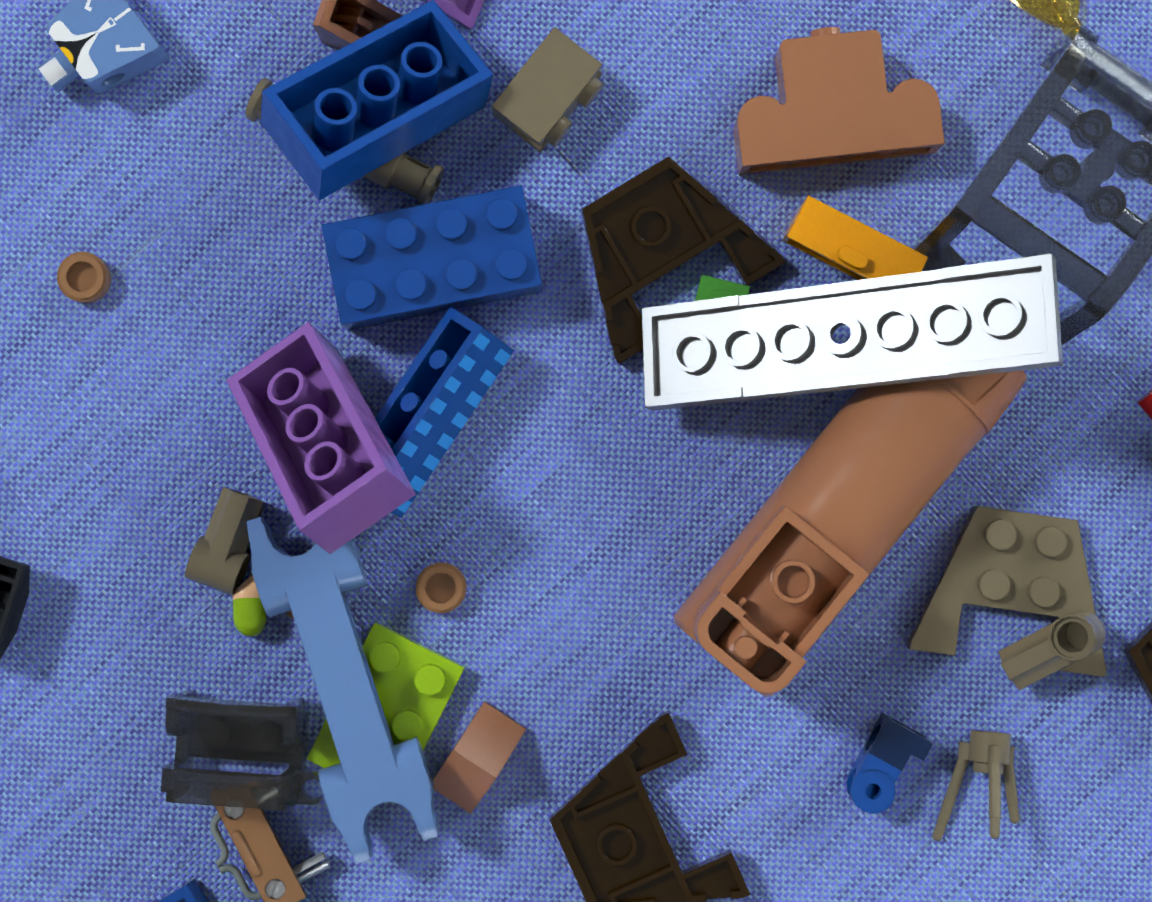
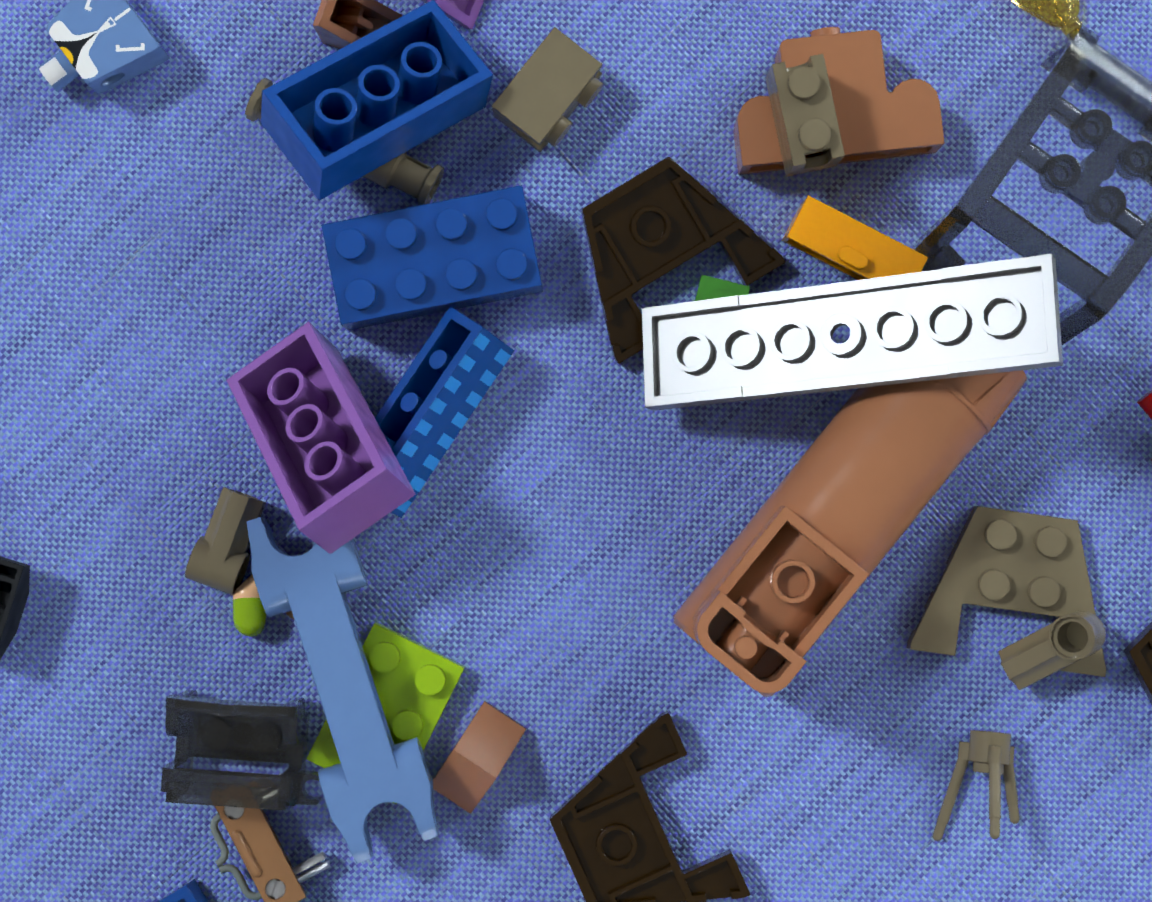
medium nougat tile [57,252,111,304] -> none
medium nougat tile [416,562,467,613] -> none
leg [846,712,933,814] -> none
none -> dark tan brick [765,54,845,177]

